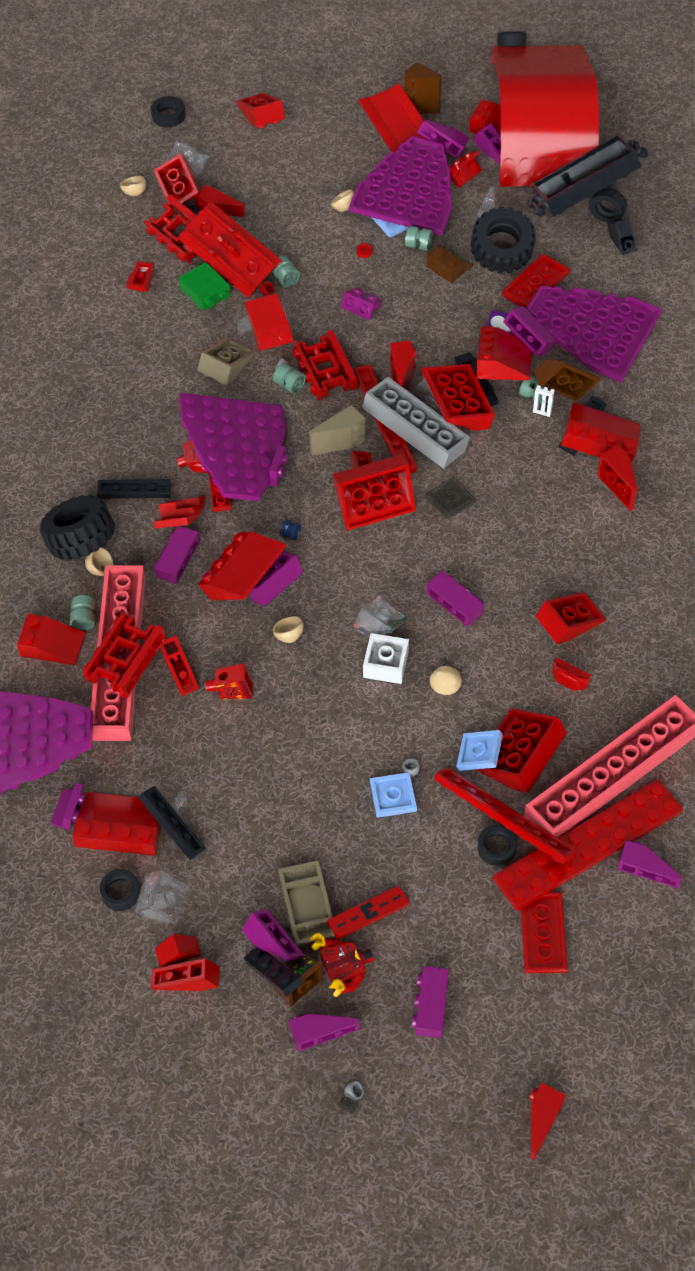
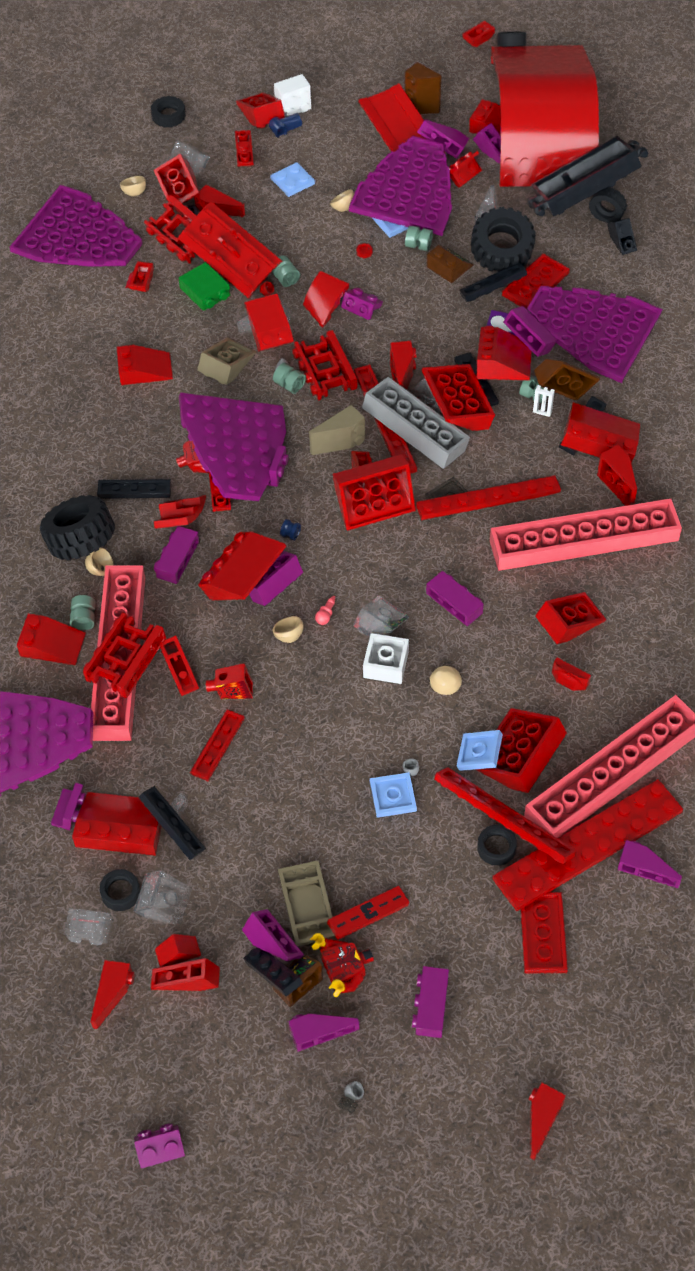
none -> magenta wing [9,184,142,266]
none -> clear brick [64,908,113,945]
none -> red slope [91,960,135,1029]
none -> red slope [117,345,173,385]
none -> magenta bracket [134,1123,185,1168]
none -> red tile [190,709,245,781]
none -> red slope [235,130,254,167]
none -> dark blue piece [268,113,302,138]
none -> light blue plate [271,162,315,197]
none -> white brick [274,74,311,117]
none -> red slope [303,271,349,328]
none -> coral bar [315,596,335,625]
none -> red plate [416,475,561,520]
none -> black plate [459,262,527,302]
none -> red slope [462,21,495,47]
none -> coral brick [490,499,682,571]

